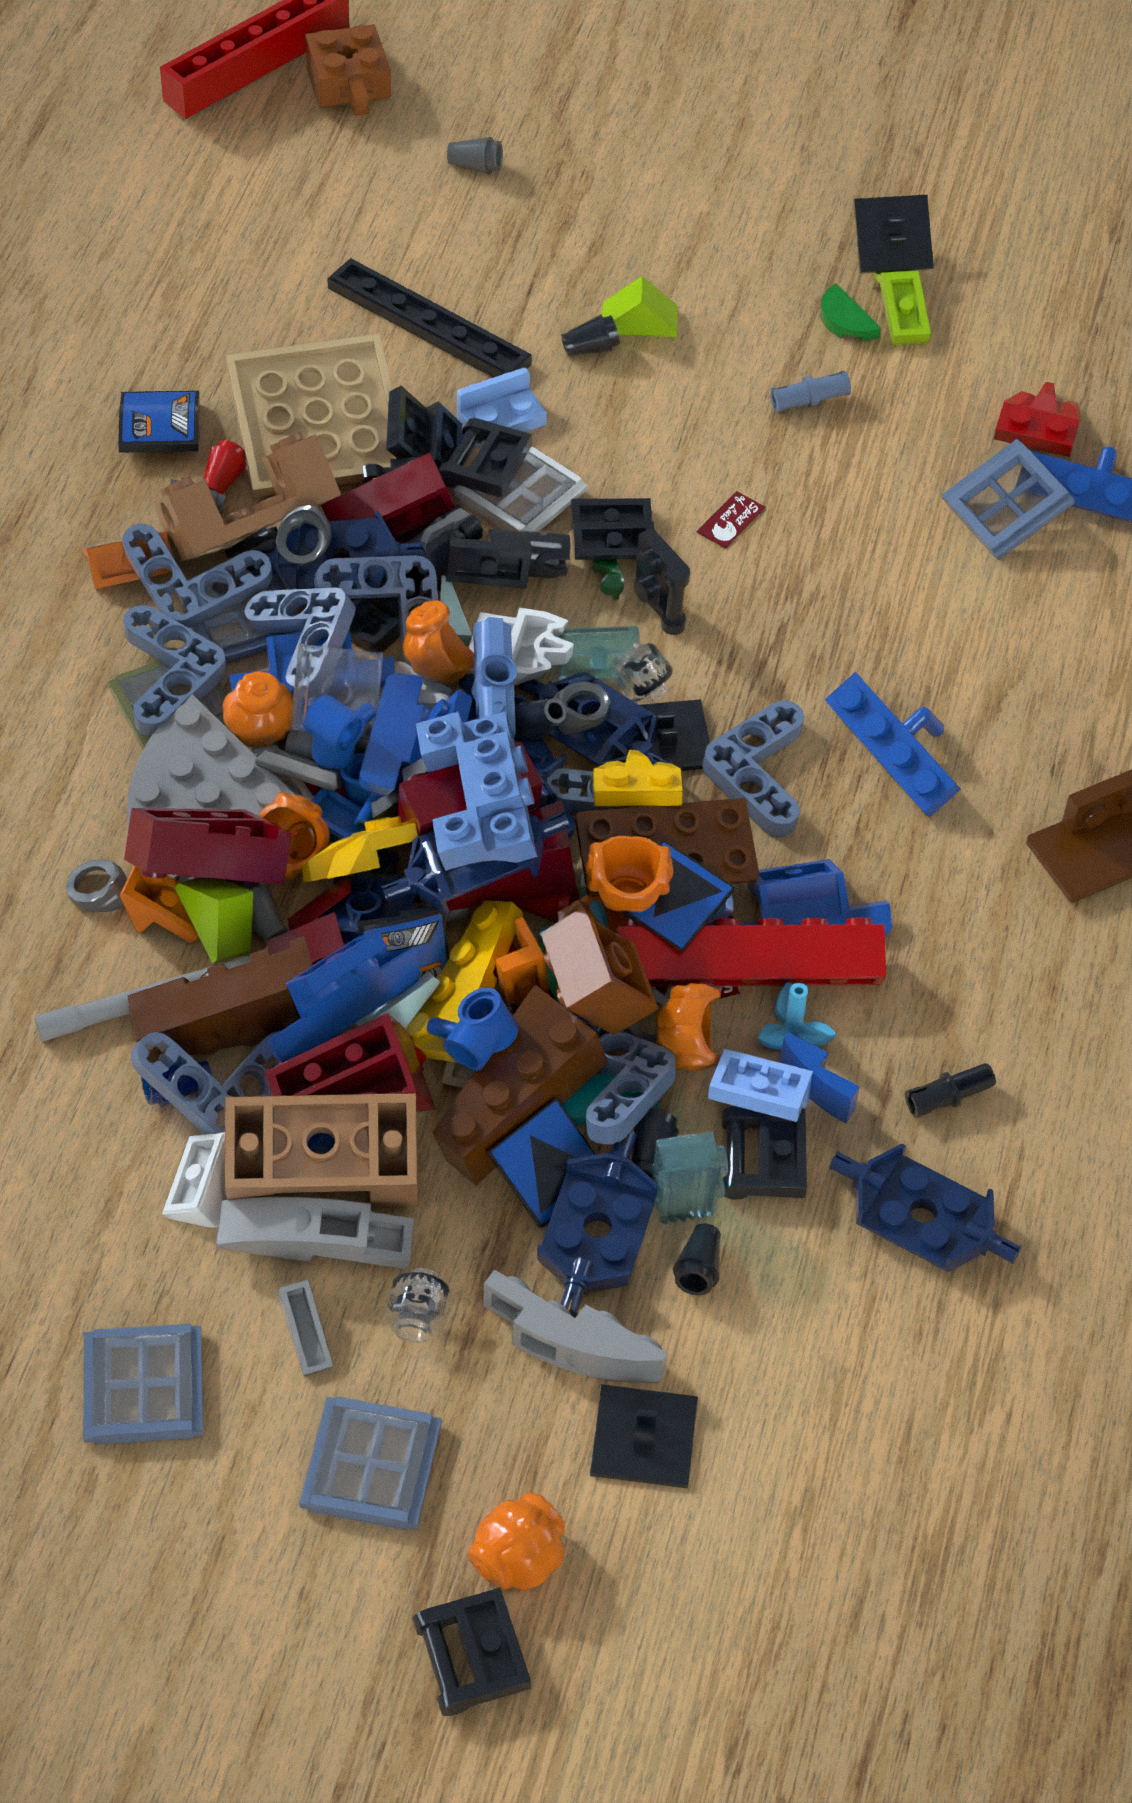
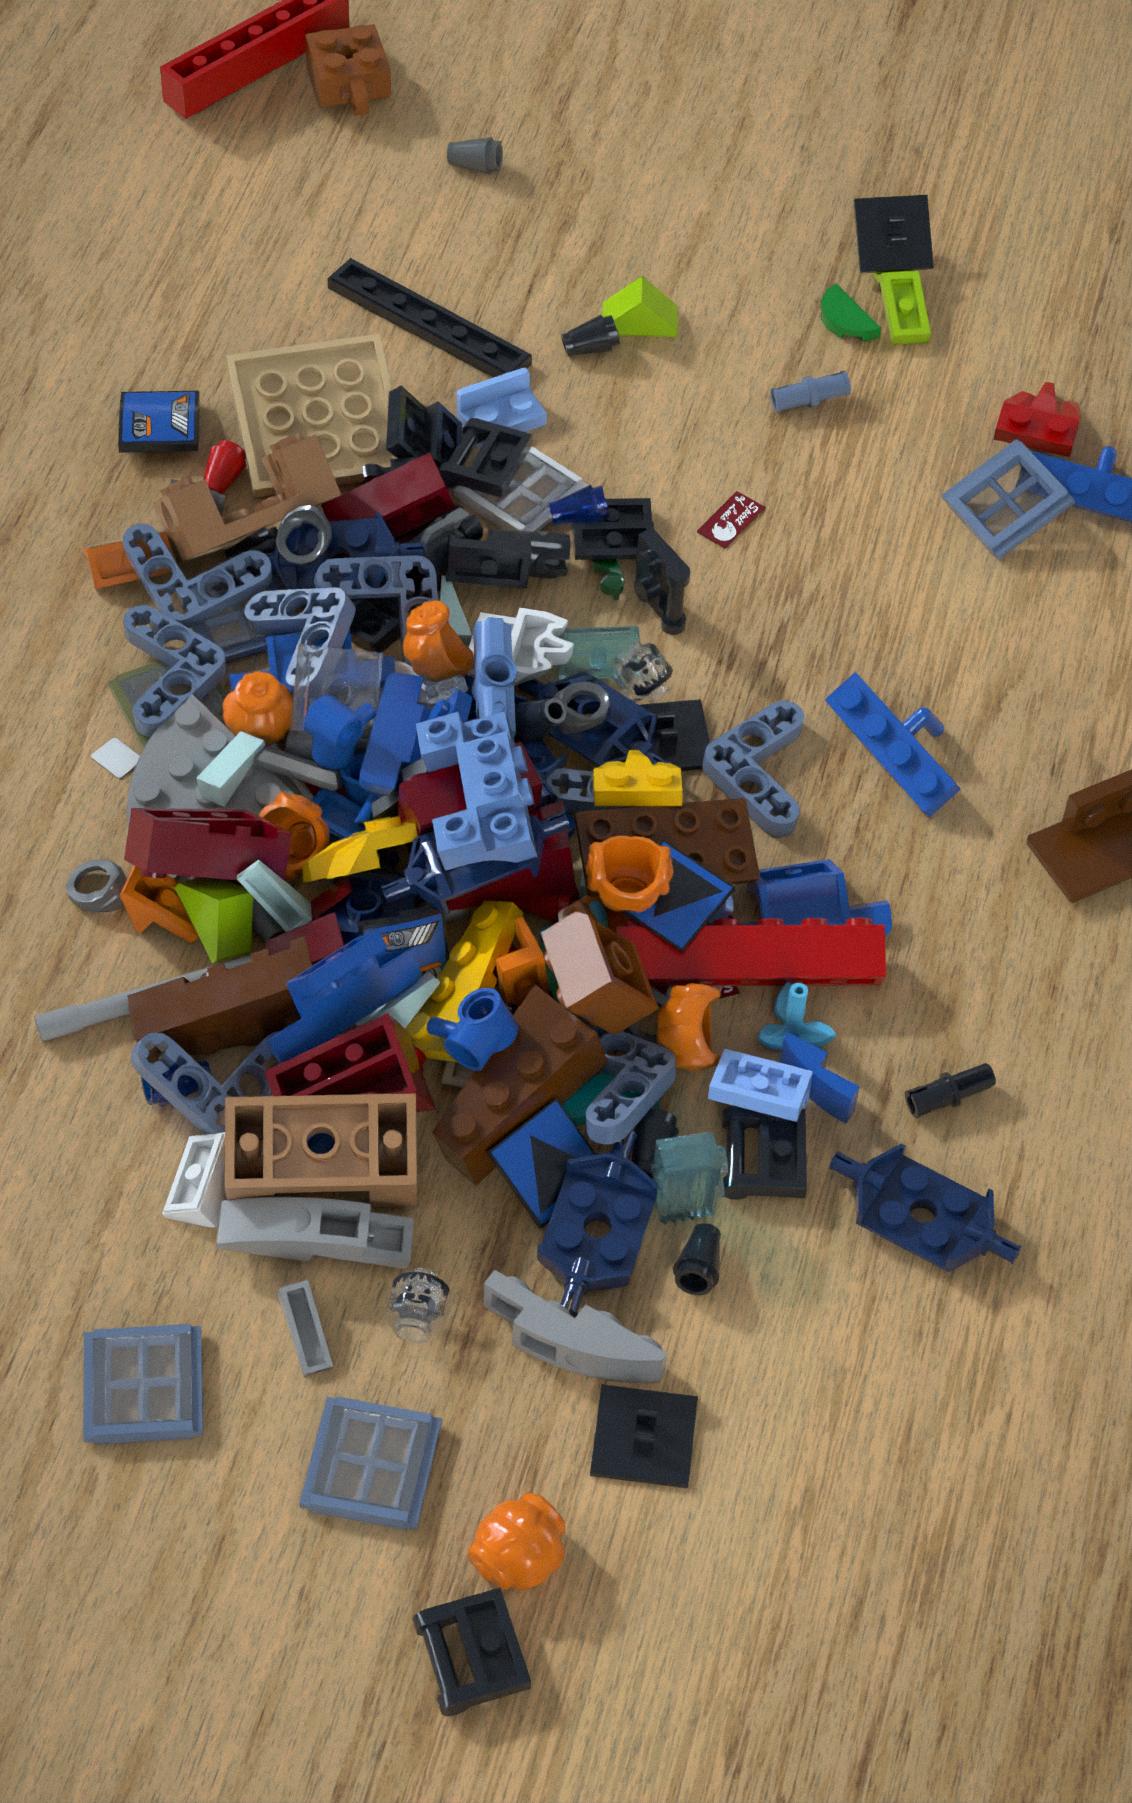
none -> white sticker [91,738,140,778]
none -> light aqua piece [196,731,265,807]
none -> light aqua piece [237,860,312,932]
none -> clear tile [424,674,469,704]
none -> clear blue cone [548,484,610,526]

